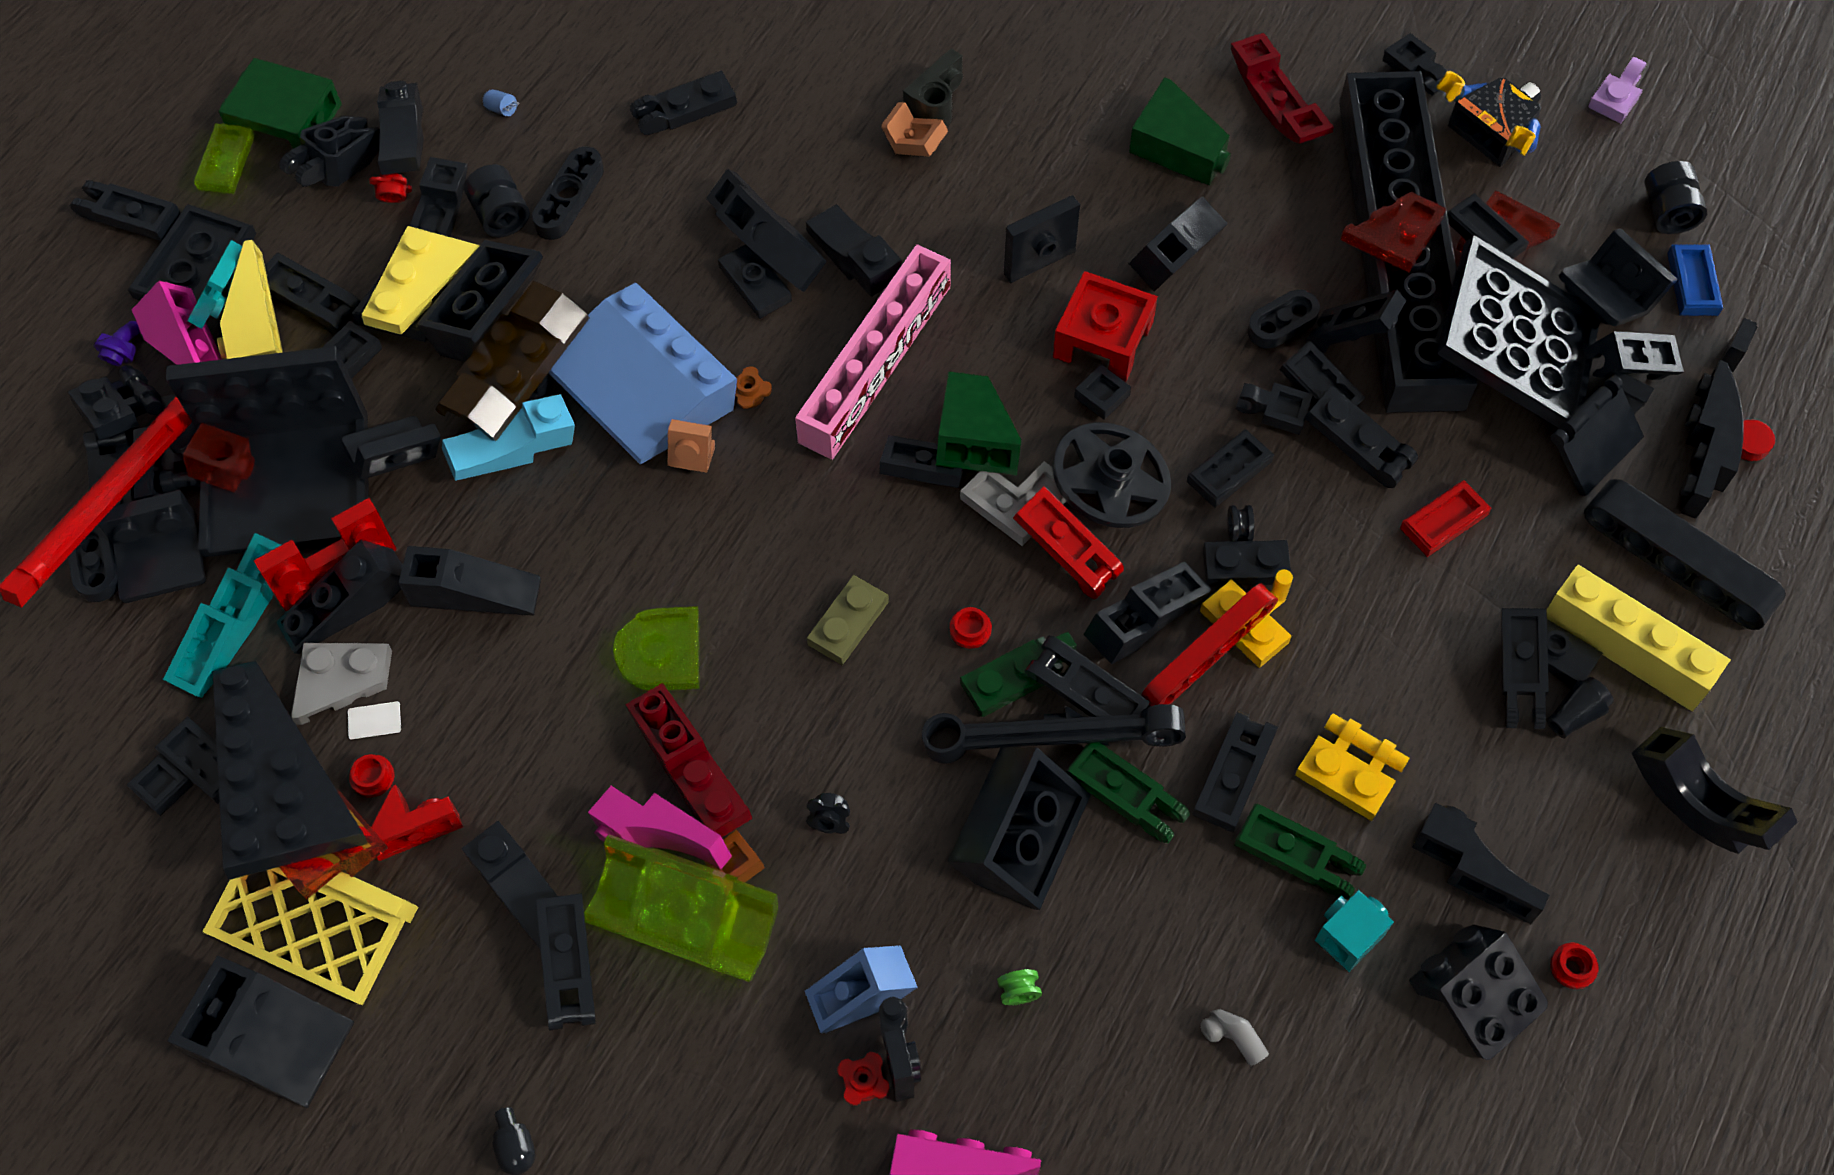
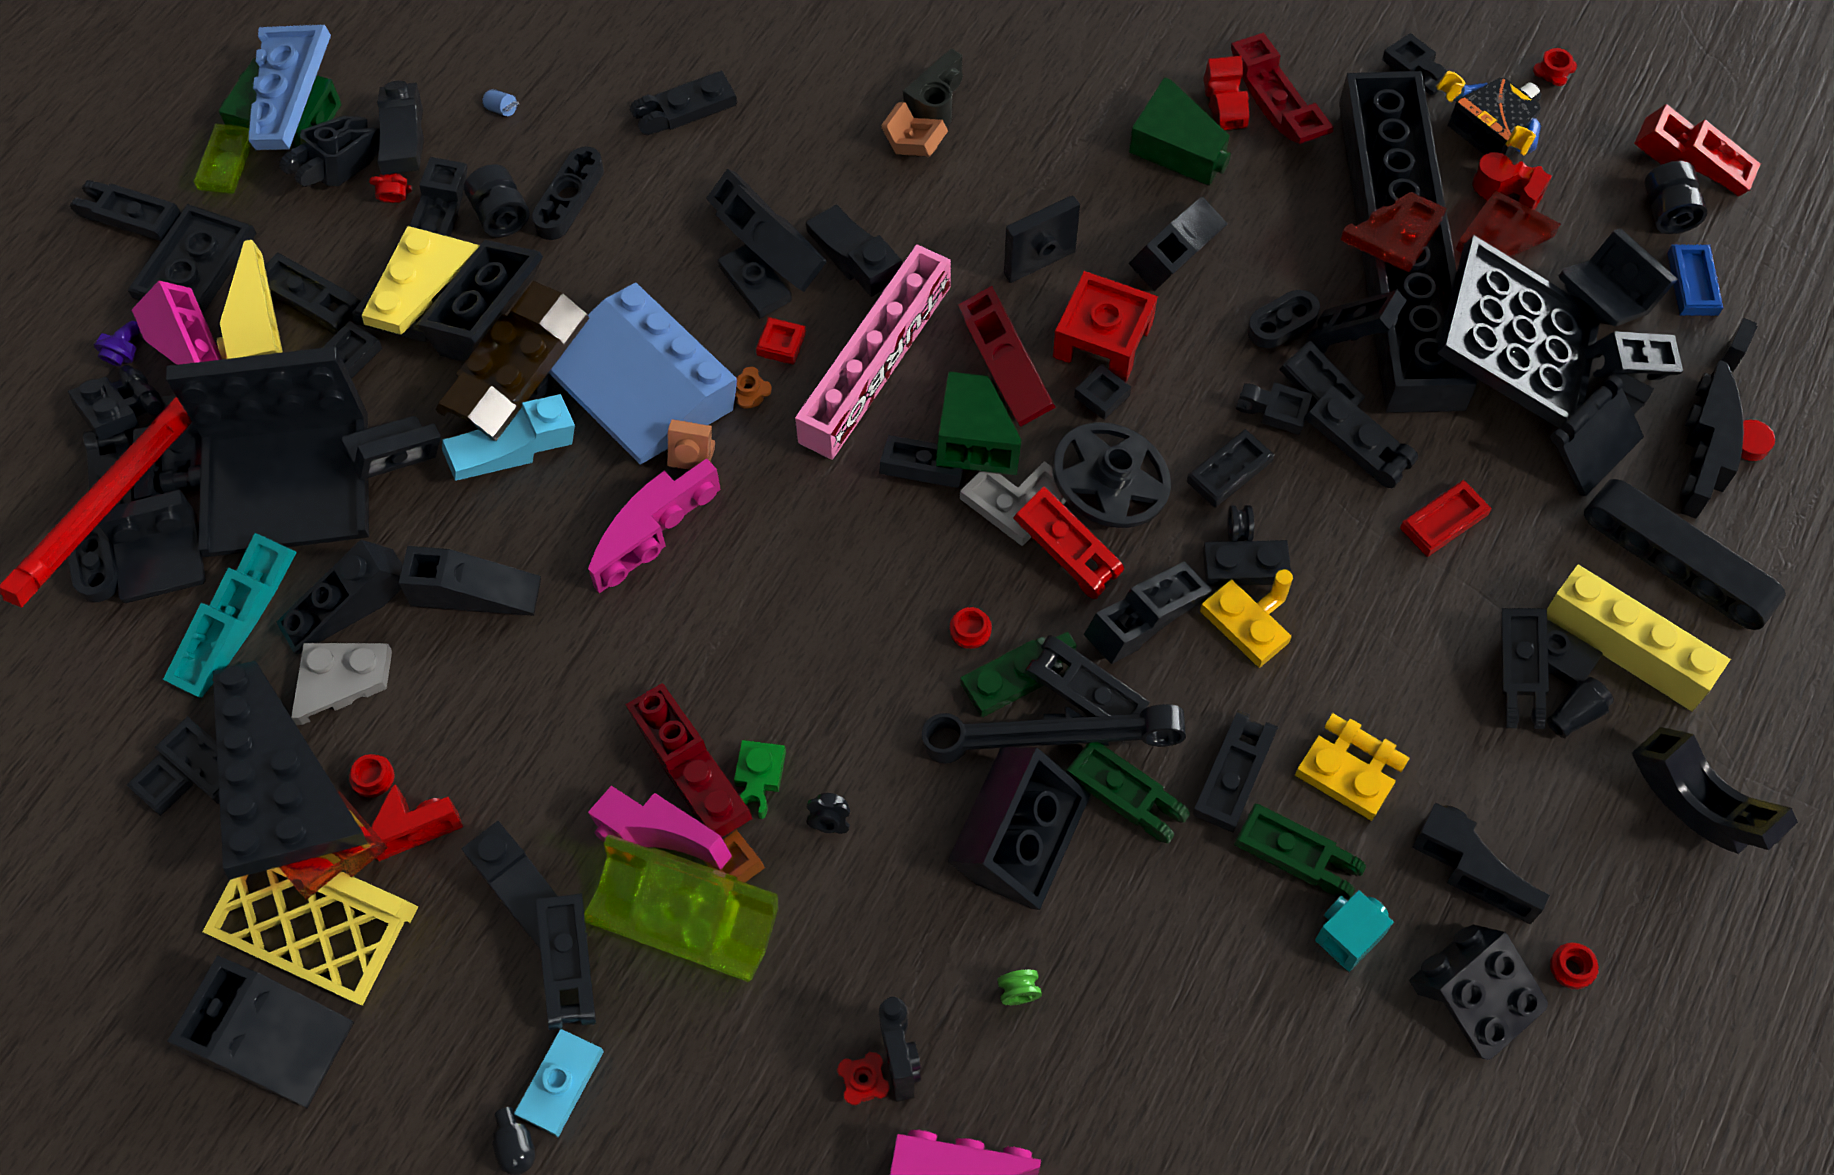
clear red brick [183,423,255,492] -> none
teal plate [187,240,242,329] -> none
red plate [253,498,397,611] -> none
white sticker [348,701,401,740] -> none
clear neon green tile [613,606,700,690] -> none
medium blue slope [805,946,918,1033] -> none
olive plate [807,575,889,666] -> none
red beam [1141,583,1278,706] -> none
light grey arm [1200,1009,1269,1066] -> none
black tile [1447,193,1529,259] -> none
lavender plate [1588,57,1647,124] -> none
none -> medium blue wing [248,25,331,150]
none -> medium azure plate [514,1029,604,1137]
none -> dark pink slope [588,458,721,593]
none -> green plate [734,740,786,819]
none -> red tile [756,317,806,365]
none -> dark red slope [958,286,1056,427]
none -> red leg [1203,56,1249,130]
none -> red leg [1472,152,1552,223]
none -> red plate [1533,48,1577,86]
none -> red slope [1634,104,1760,197]

